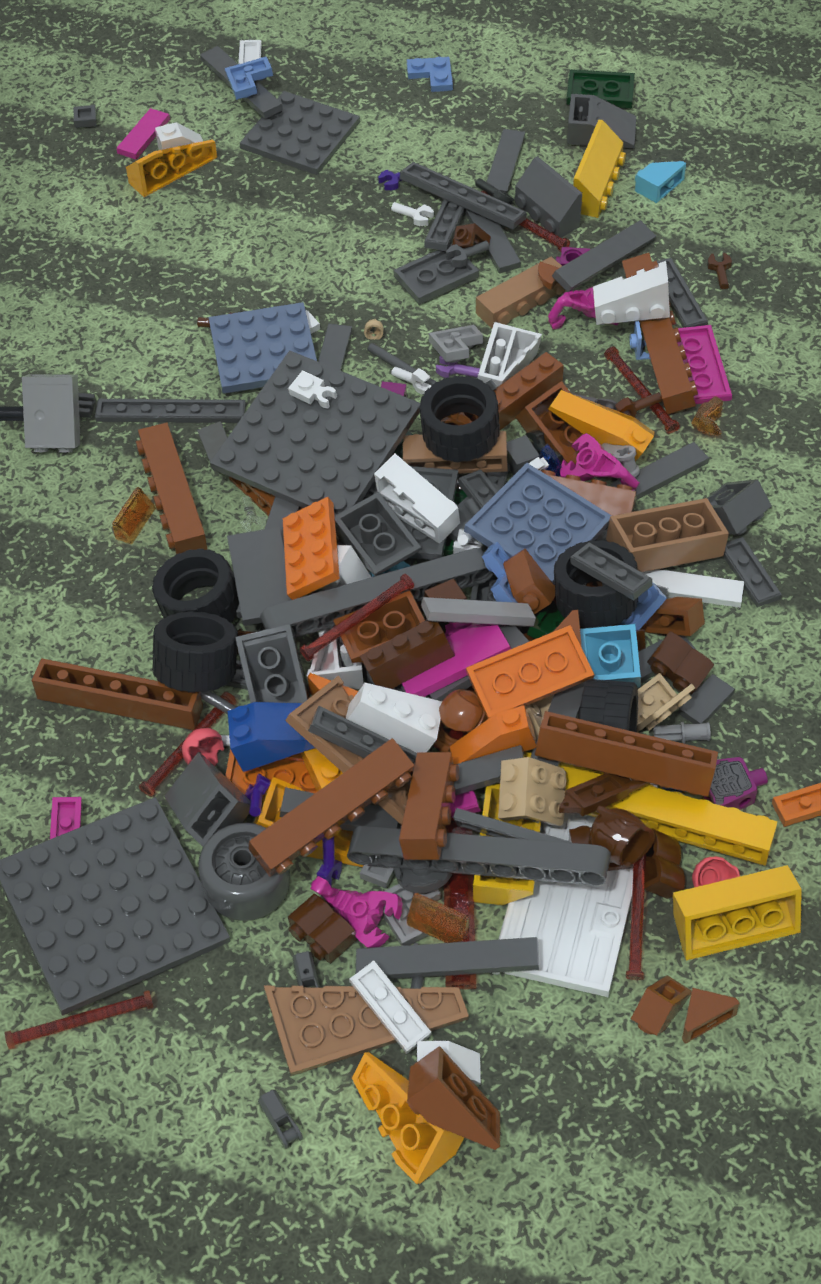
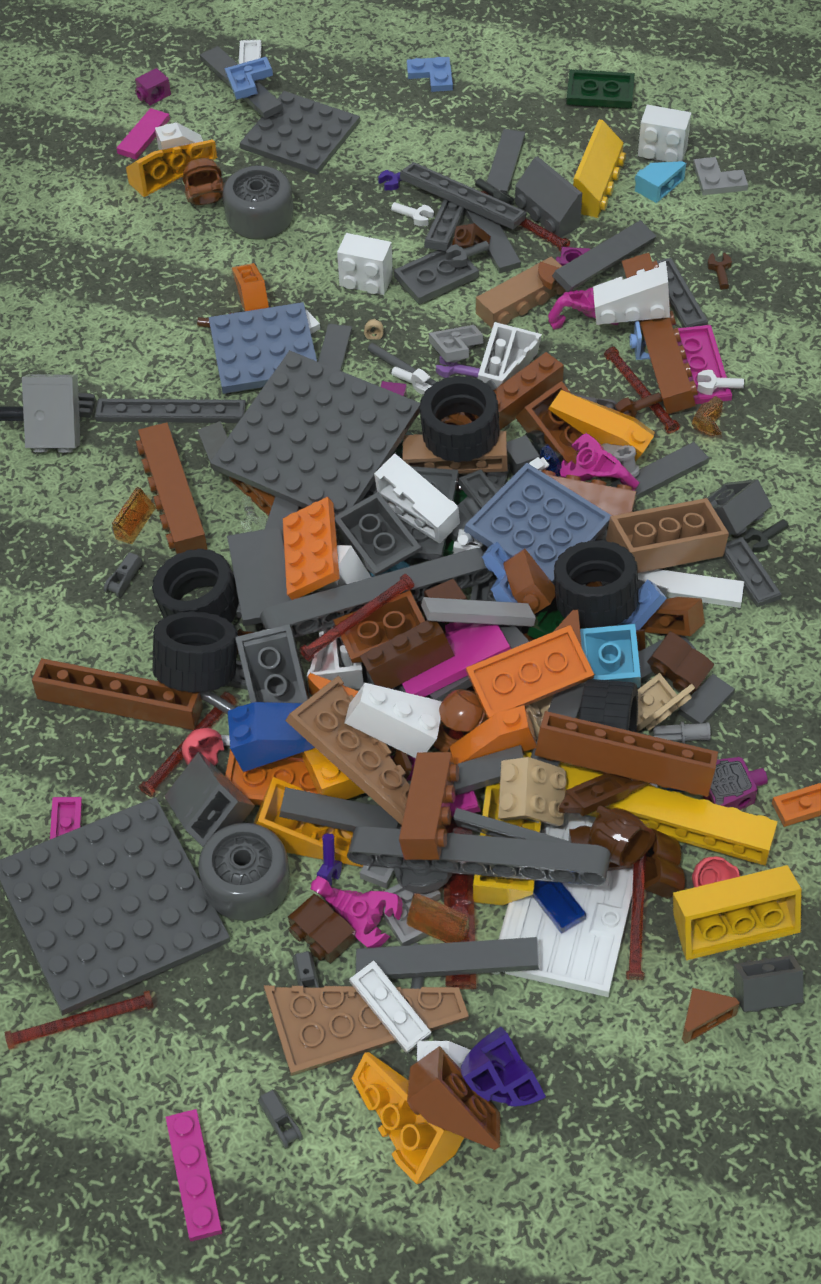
dark grey plate [73,105,97,128] -> none
dark purple bar [245,774,271,817] -> none
dark orange brick [248,738,414,877] -> none
white plate [288,370,337,408] -> none
dark grey tile [308,706,417,781] -> none
dark grey slope [567,94,637,148] -> none
dark grey tile [570,542,652,601] -> none
dark orange slope [631,975,692,1036] -> none
none -> dark grey bar [104,552,143,598]
none -> magenta brick [135,68,171,106]
none -> dark pink plate [166,1109,223,1242]
none -> dark orange helmet [182,158,225,205]
none -> dark grey wheel [223,165,294,239]
none -> orange slope [231,263,269,311]
none -> white brick [337,233,393,295]
none -> dark purple brick [461,1026,546,1106]
none -> clear blue tile [532,880,586,934]
none -> white brick [638,105,691,162]
none -> light grey plate [693,157,748,195]
none -> white bar [697,370,744,395]
none -> dark grey brick [734,955,803,1012]
none -> pearl dark grey bar [744,519,788,553]

